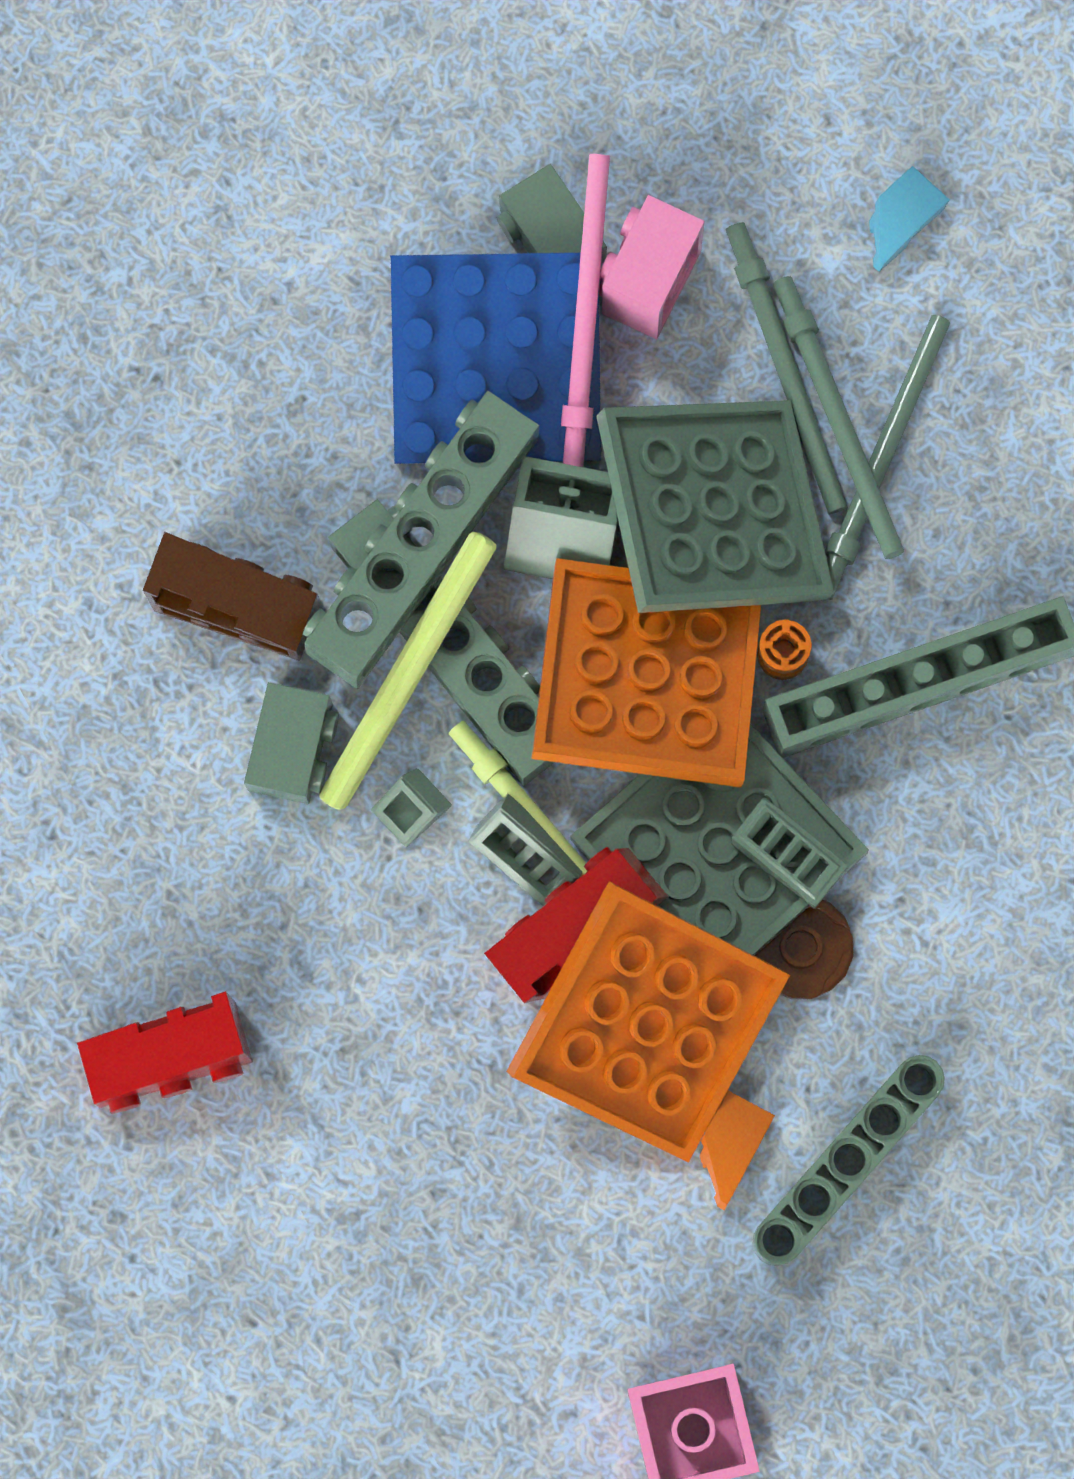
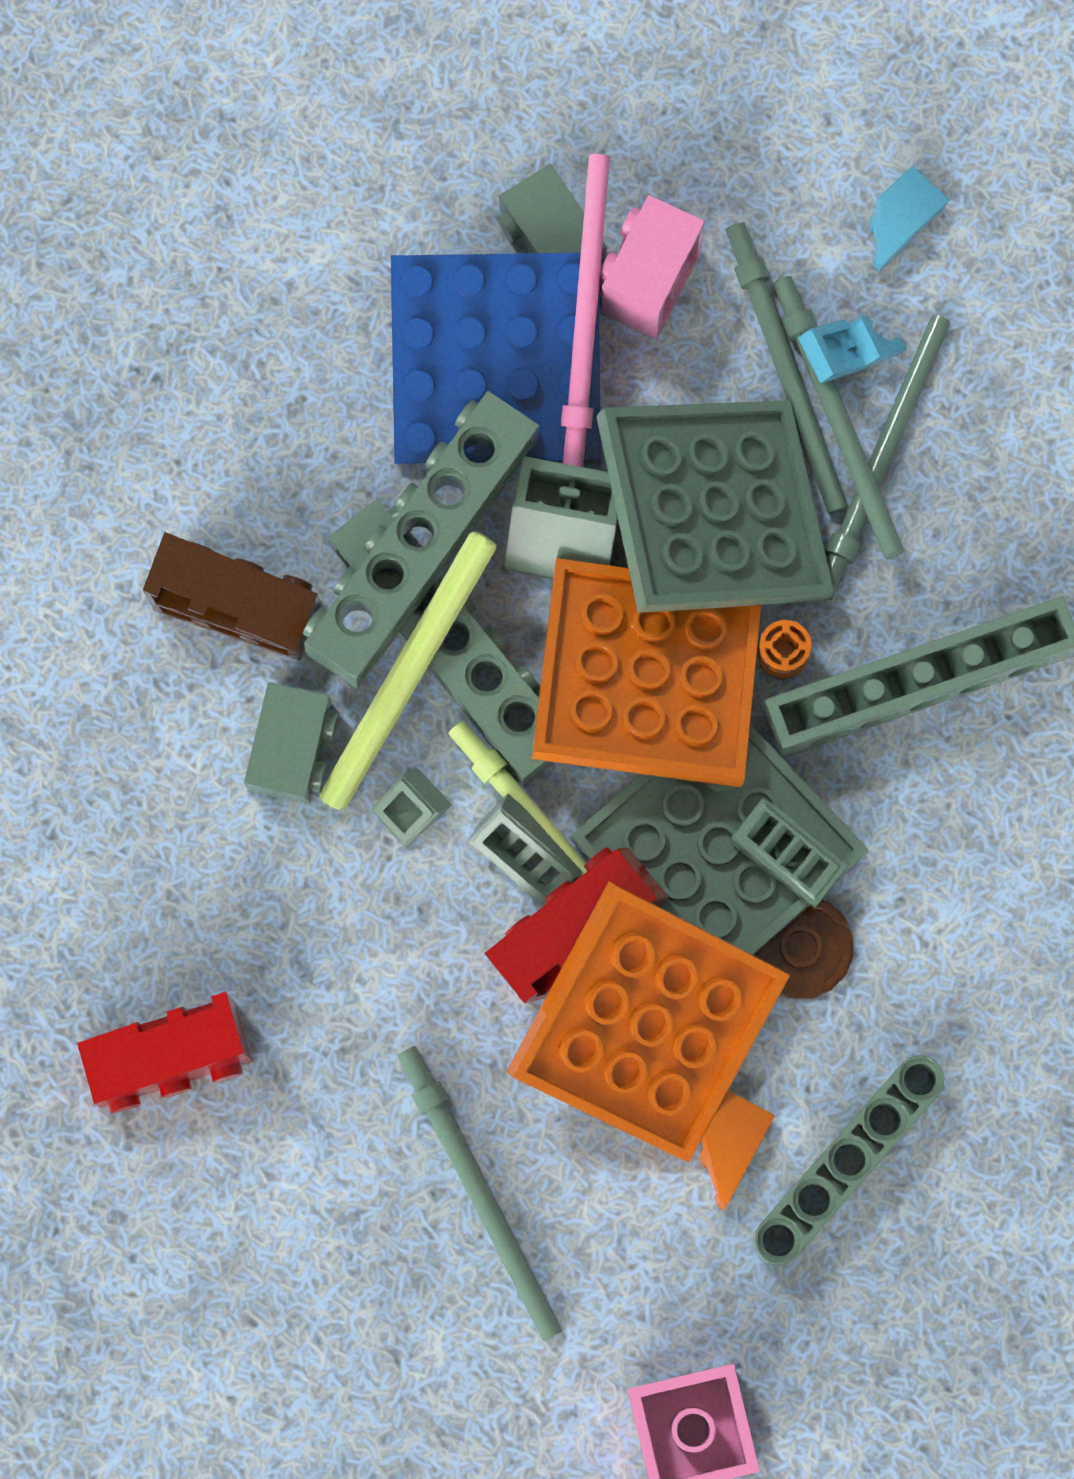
none -> sand green bar [397,1046,562,1341]
none -> medium azure slope [798,314,907,383]

